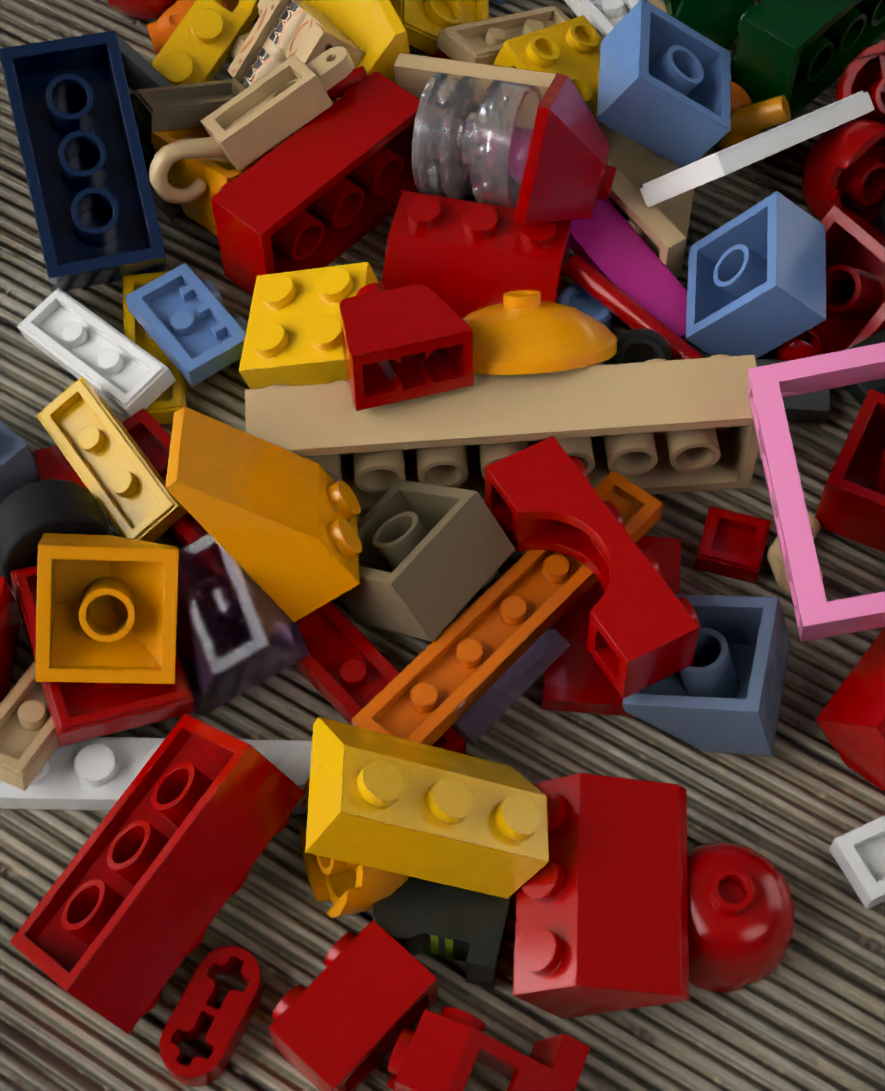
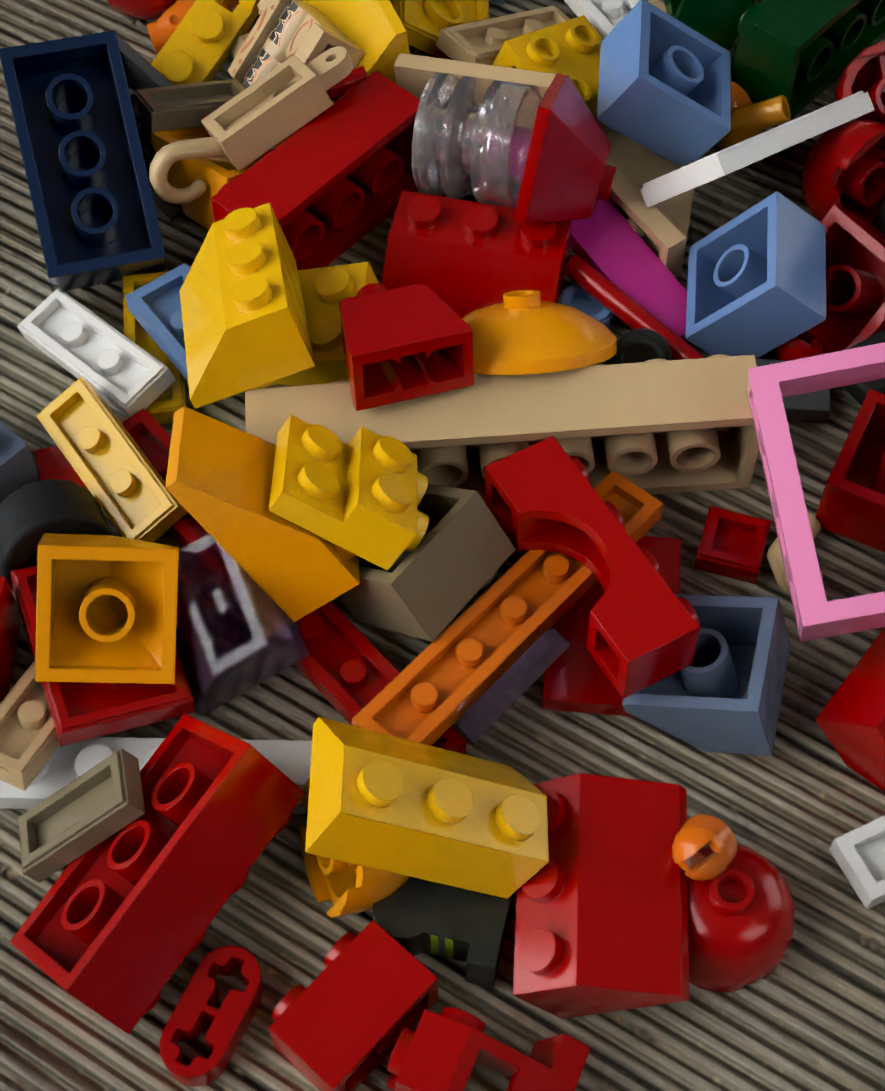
none -> dark tan tile [18,748,145,883]
none -> yellow slope [180,202,315,409]
none -> yellow plate [269,415,429,571]
none -> orange hinge [672,814,737,881]

